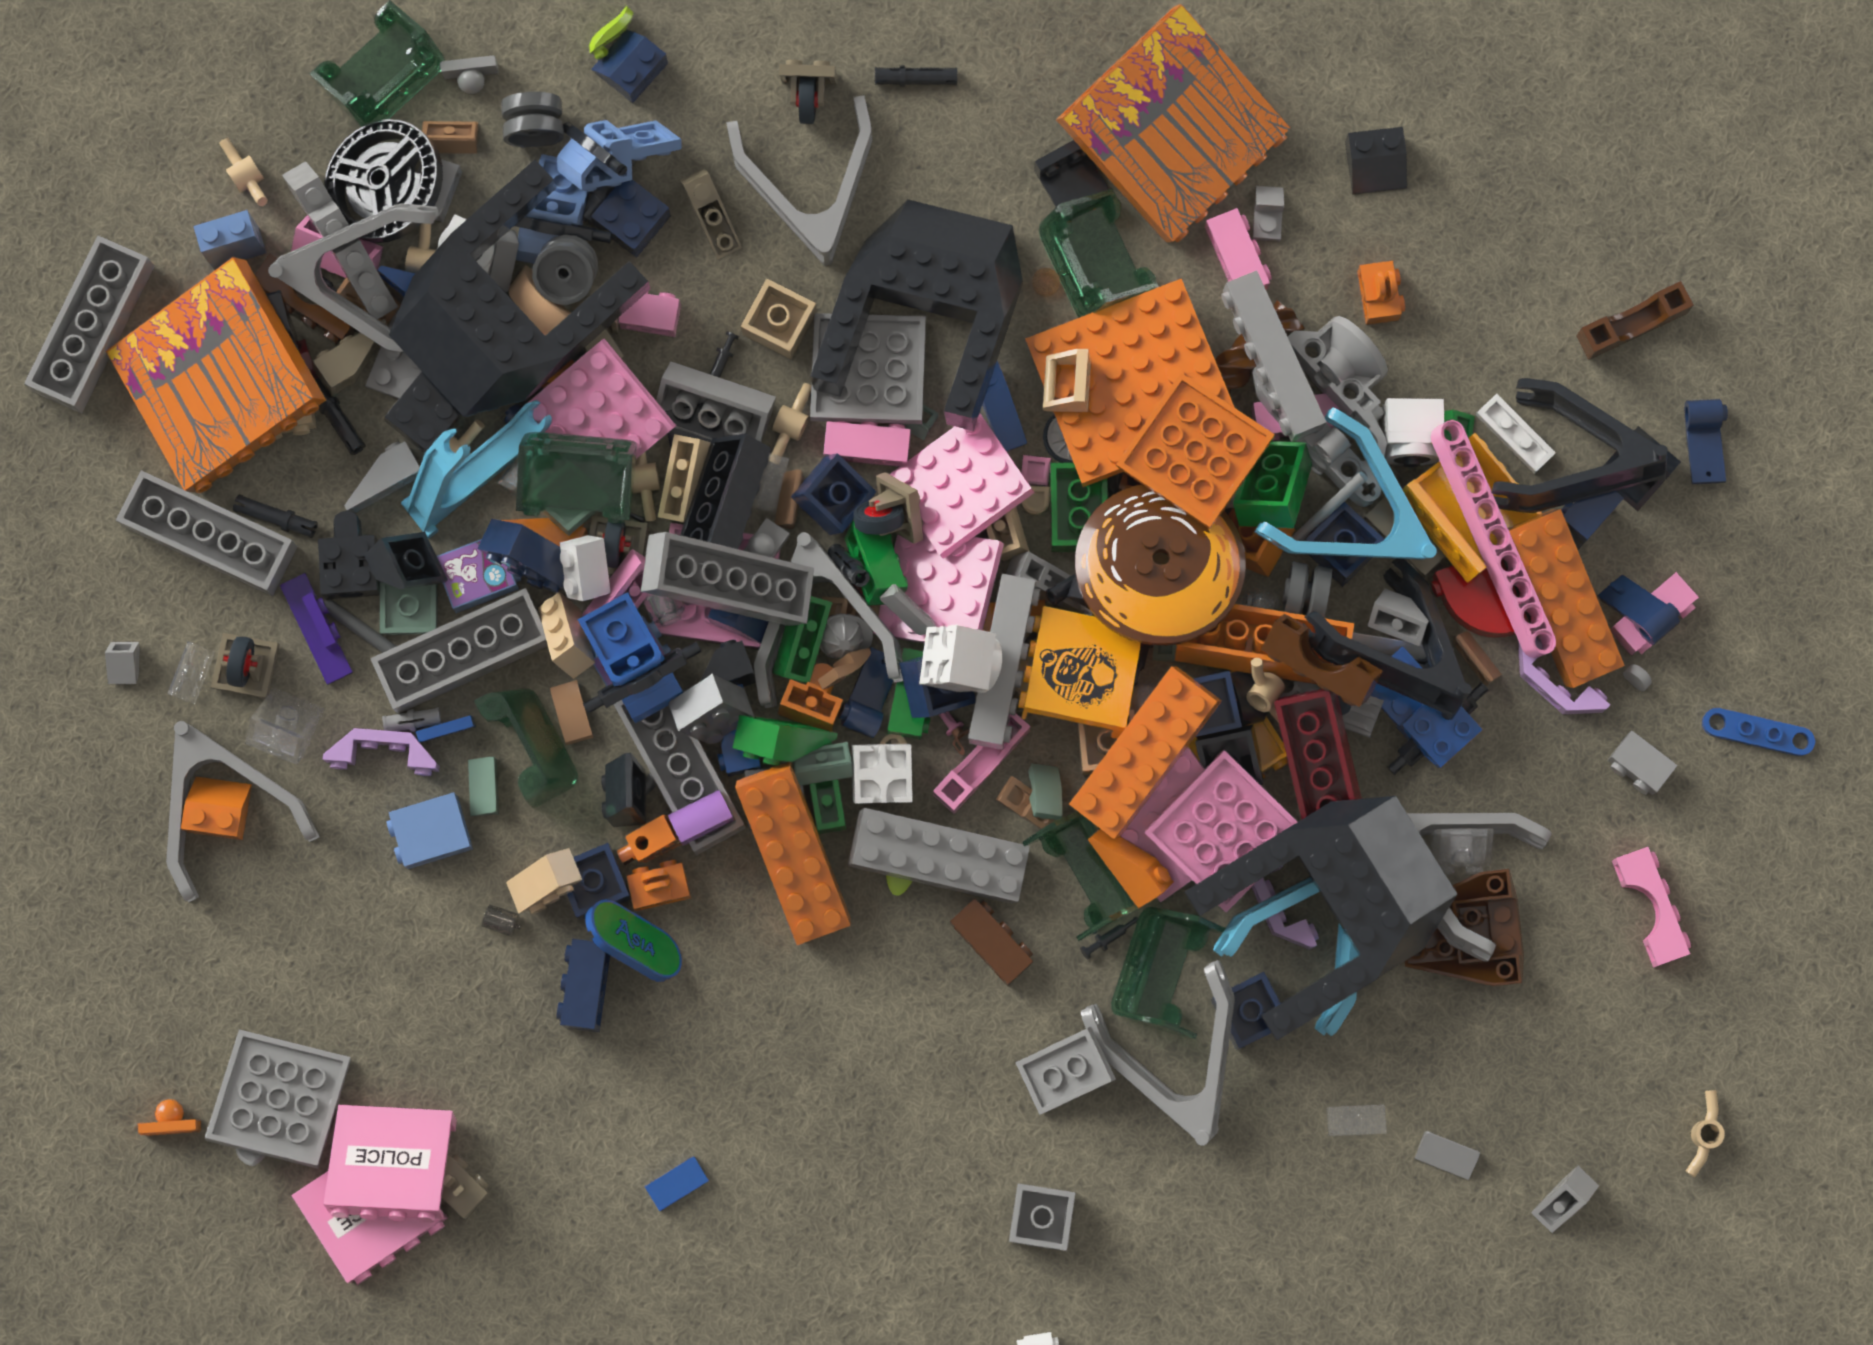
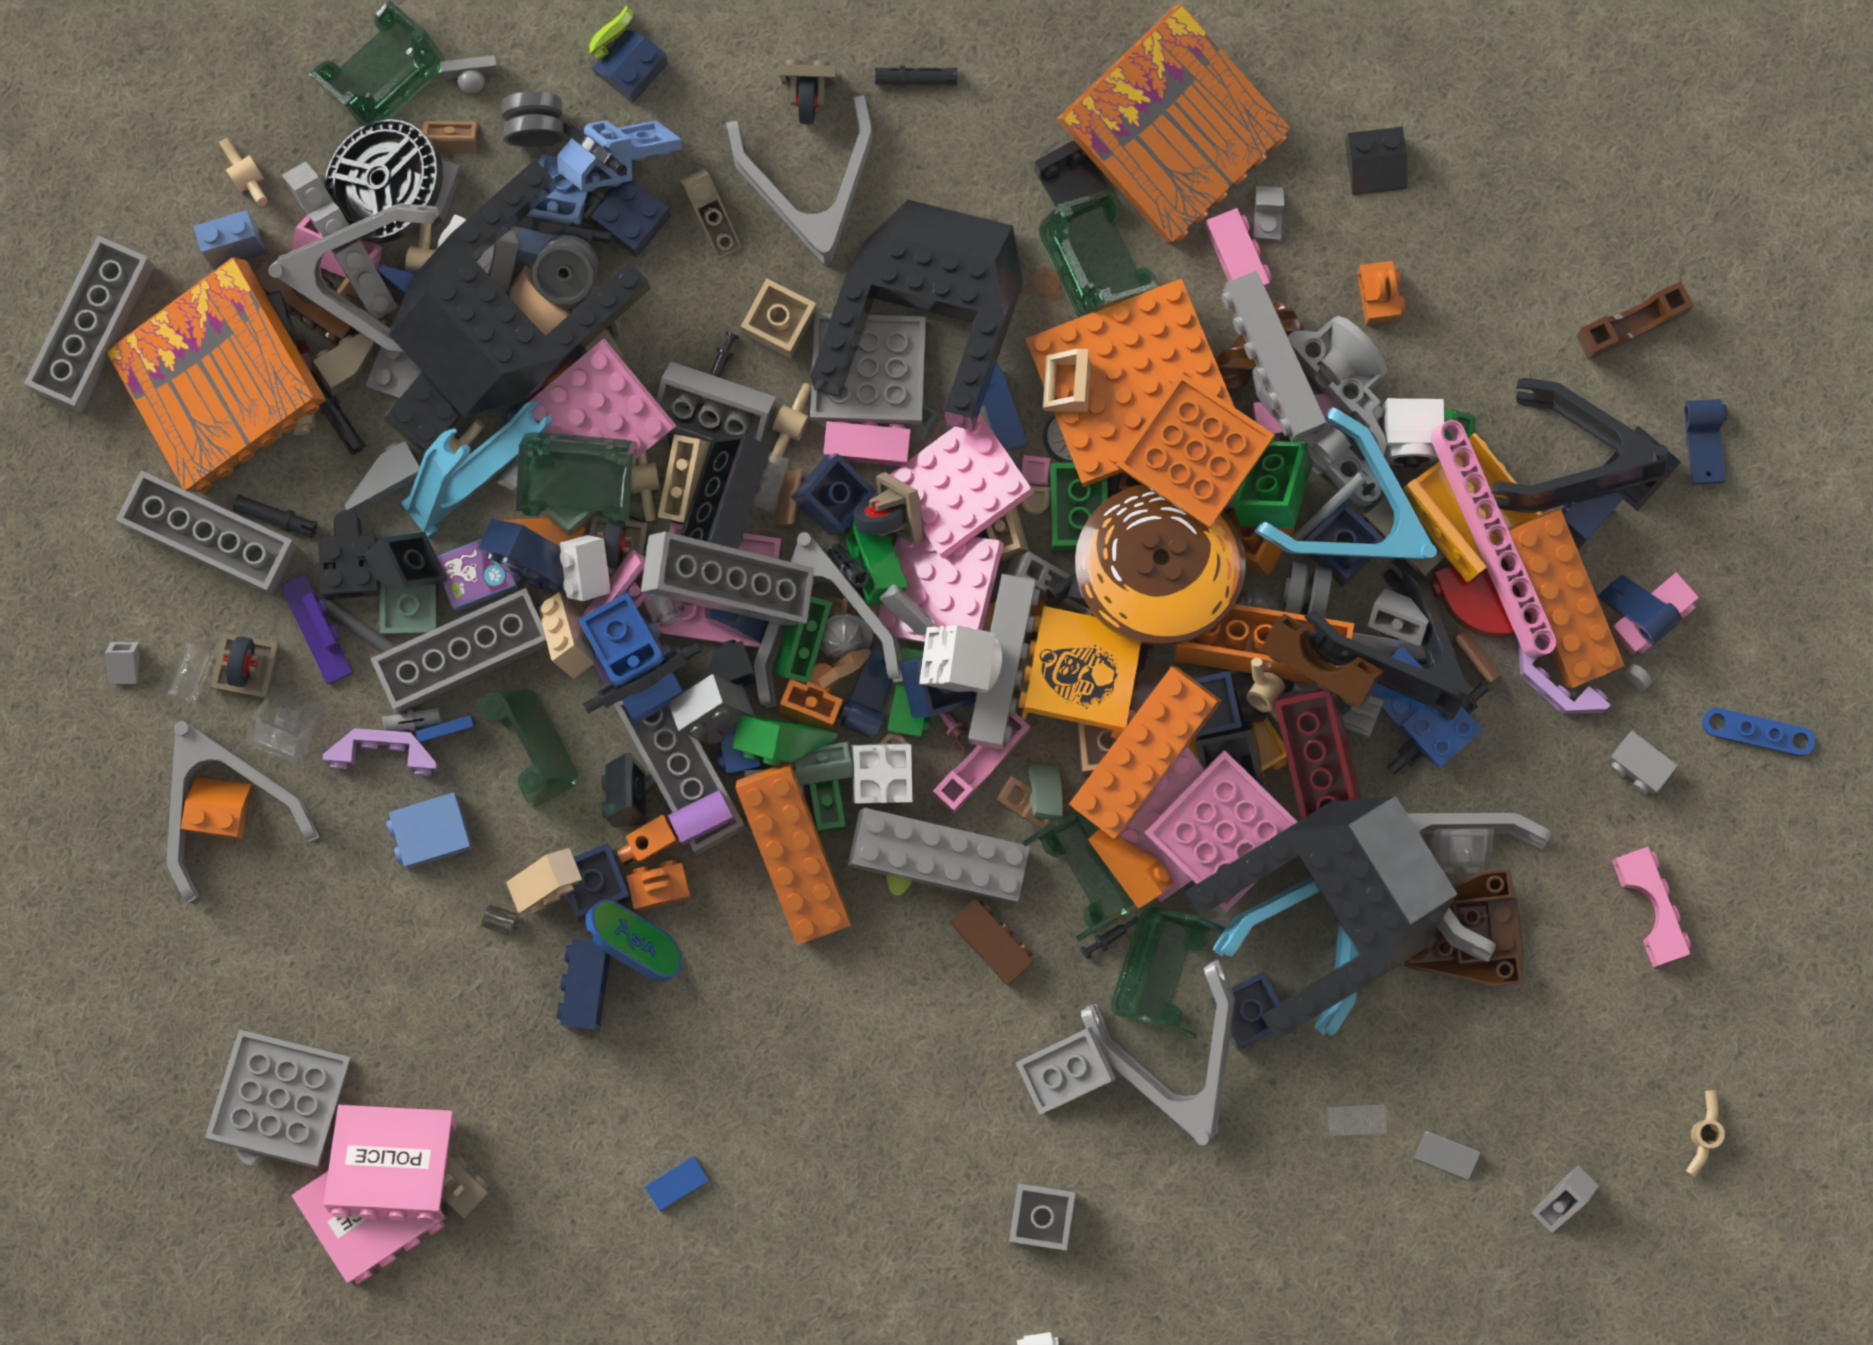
orange tile [138,1099,201,1136] -> none
sand green slope [468,756,499,816] -> none
medium nougat slope [550,680,593,745] -> none
bright pink brick [619,292,681,337] -> none
light grey tile [743,518,790,558] -> none
lavender slope [1252,866,1319,950] -> none
white plate [1476,394,1556,474] -> none

